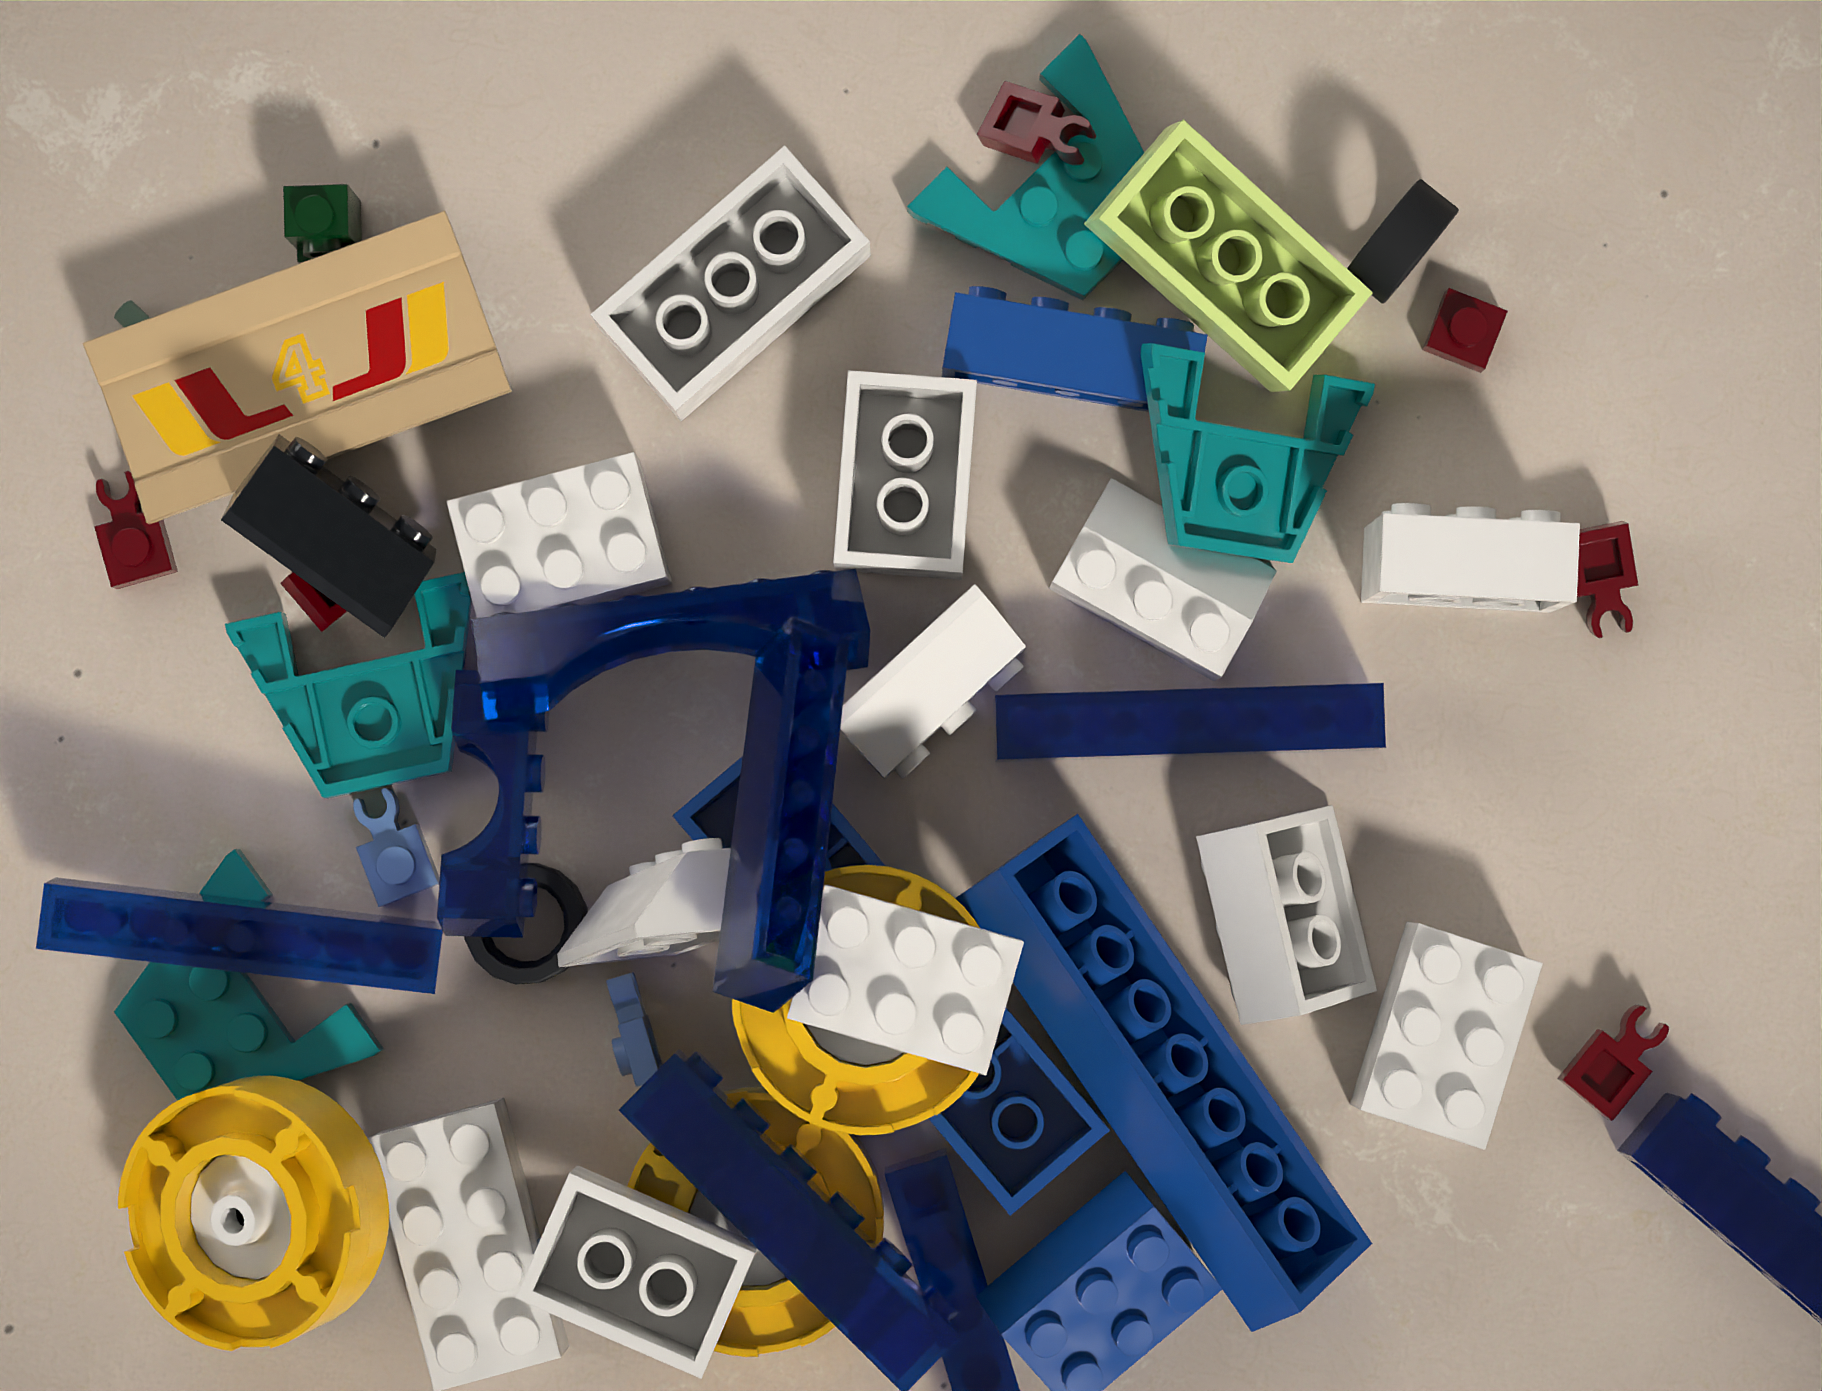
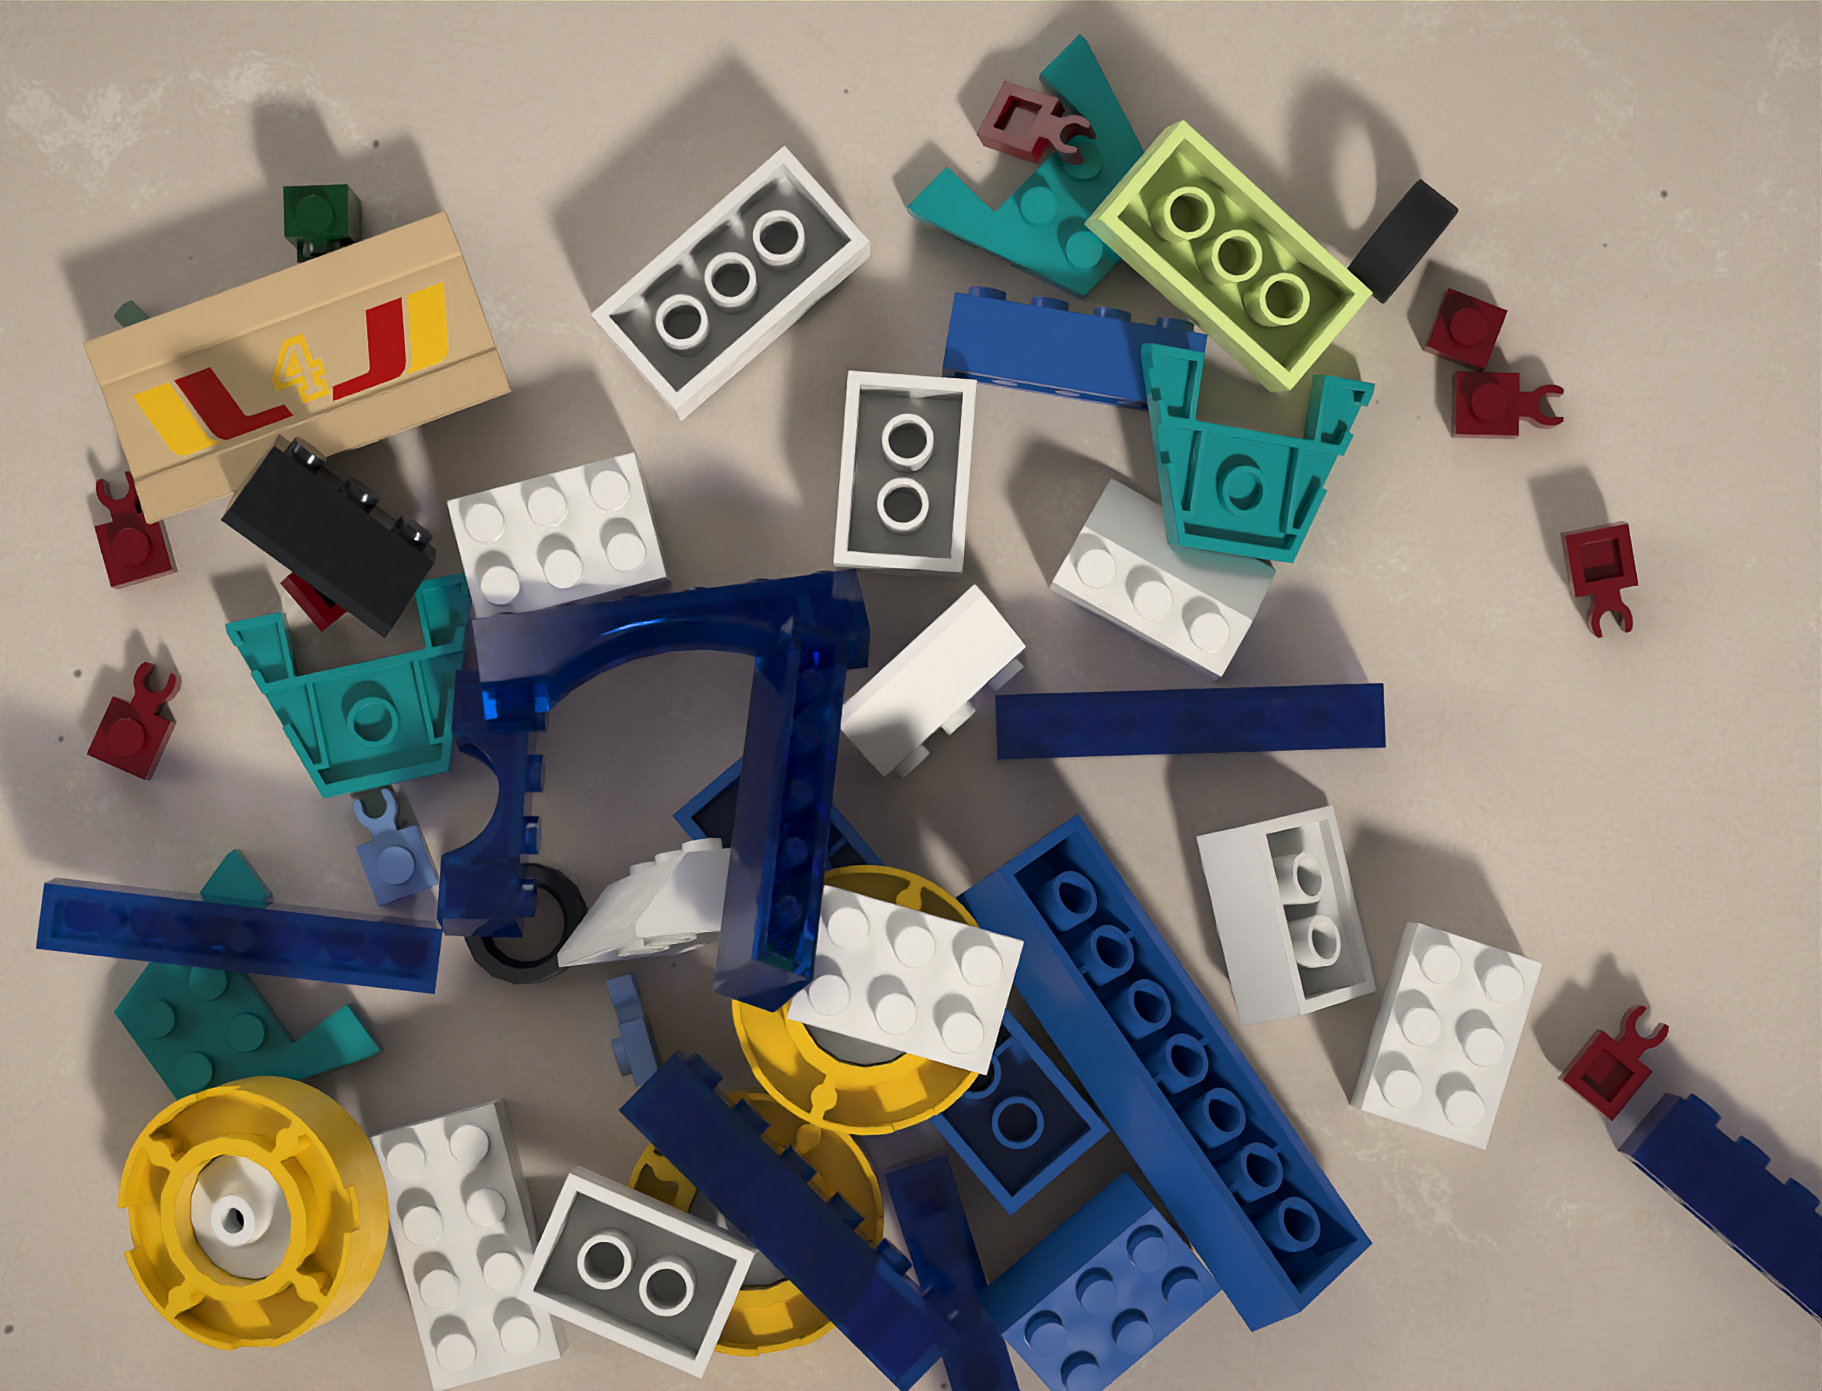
white brick [1361,503,1580,613] -> none
none -> dark red plate [87,662,182,781]
none -> dark red plate [1451,371,1564,439]

